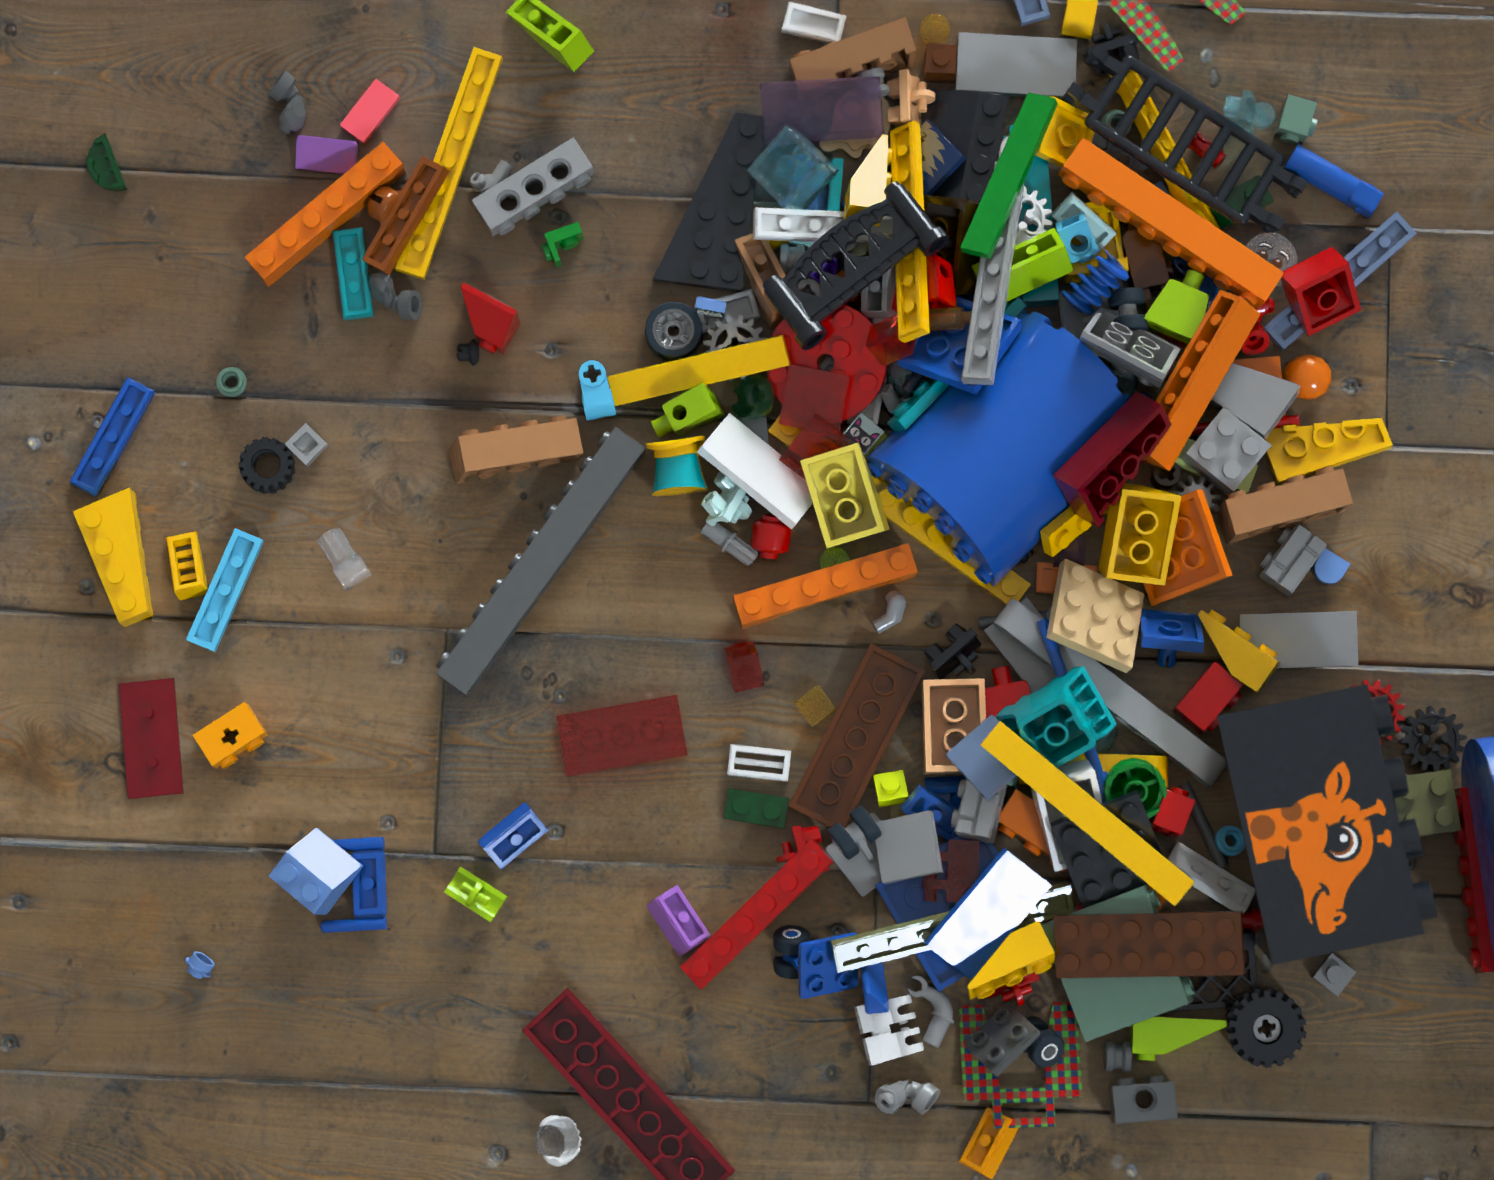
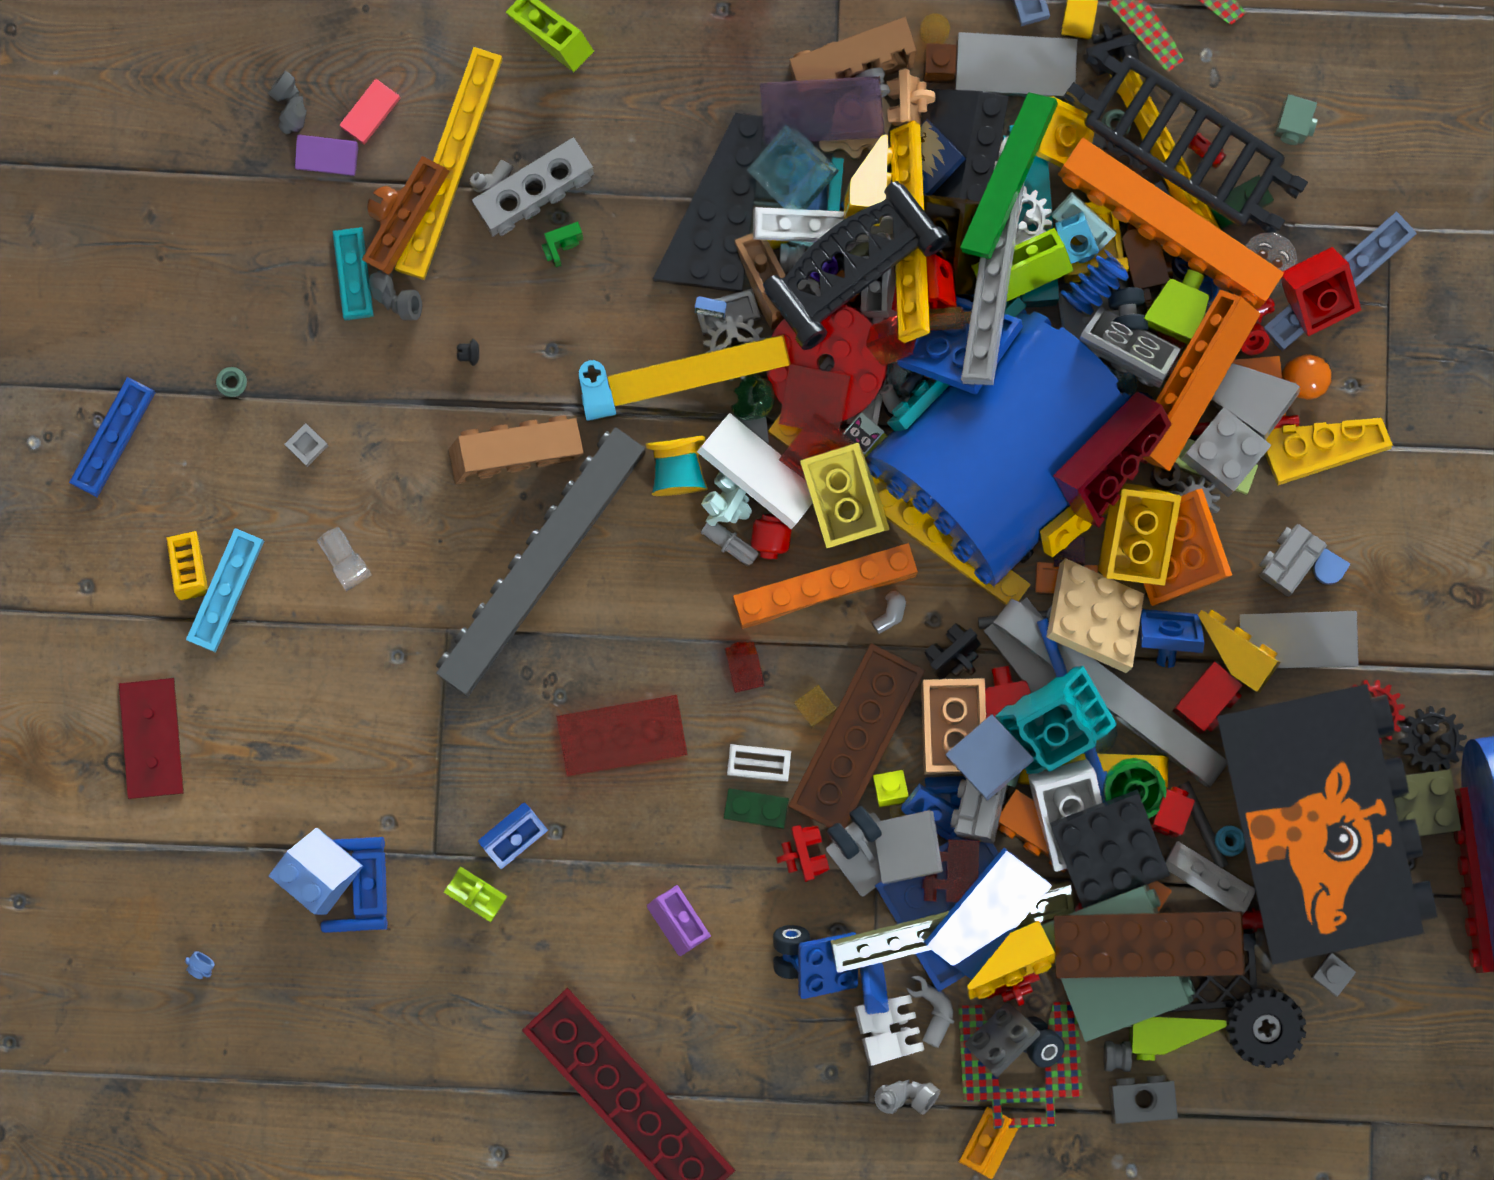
yellow wedge [73,487,153,627] -> none
dark green tile [85,133,127,192] -> none
light orange brick [192,702,268,769] -> none
black tyre [239,437,295,494] -> none
orange brick [244,142,406,288] -> none
red slope [461,282,520,354] -> none
clear hair [534,1115,581,1166] -> none
wheel [645,301,702,361] -> none
lime torso [651,383,725,438] -> none
red plate [680,839,834,990] -> none
white tile [781,2,846,44] -> none
clear neon green tile [819,547,850,569] -> none
yellow tile [980,721,1195,906] -> none
medium nougat brick [1218,466,1353,544] -> none
clear light blue hips [1223,90,1275,135] -> none
blue piece [1283,144,1384,218] -> none

